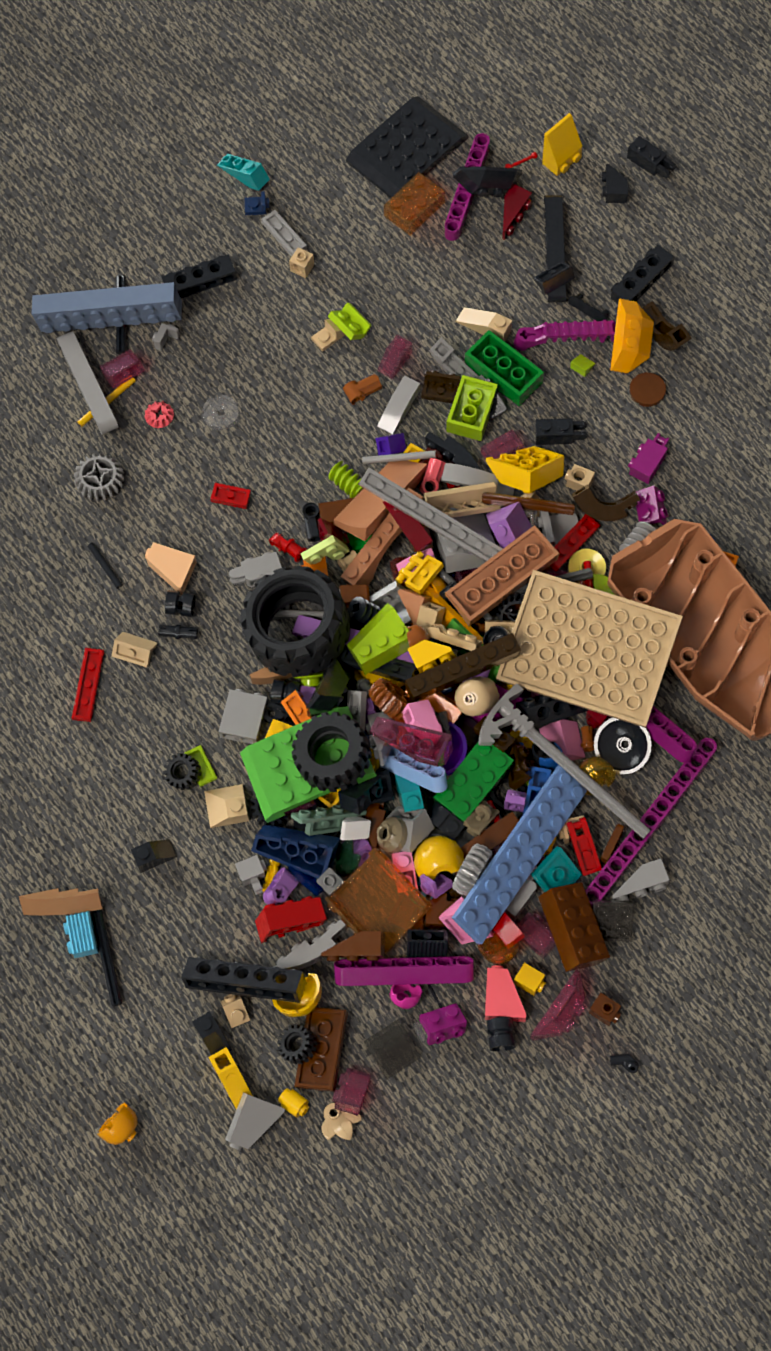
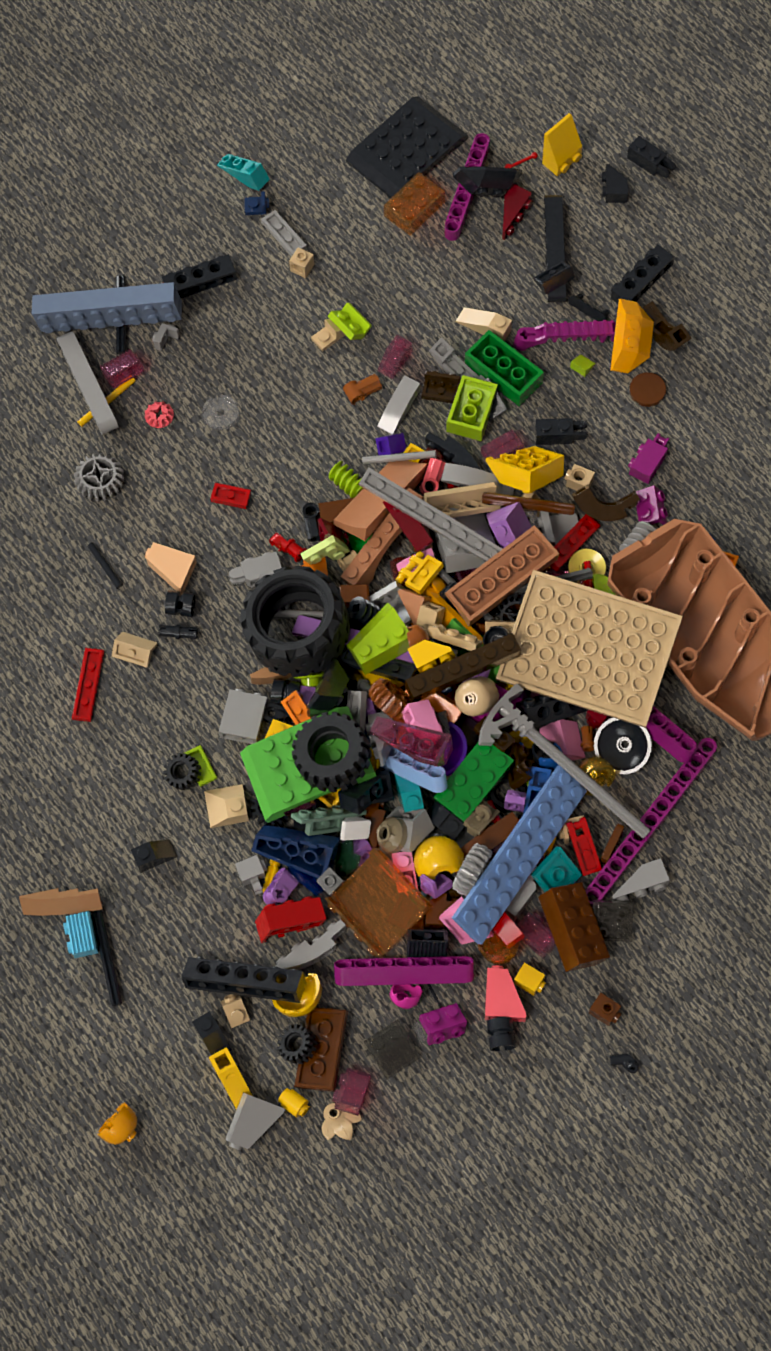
reddish brown slope [321,931,385,961] -> none
clear pink wedge [530,969,586,1041] -> none

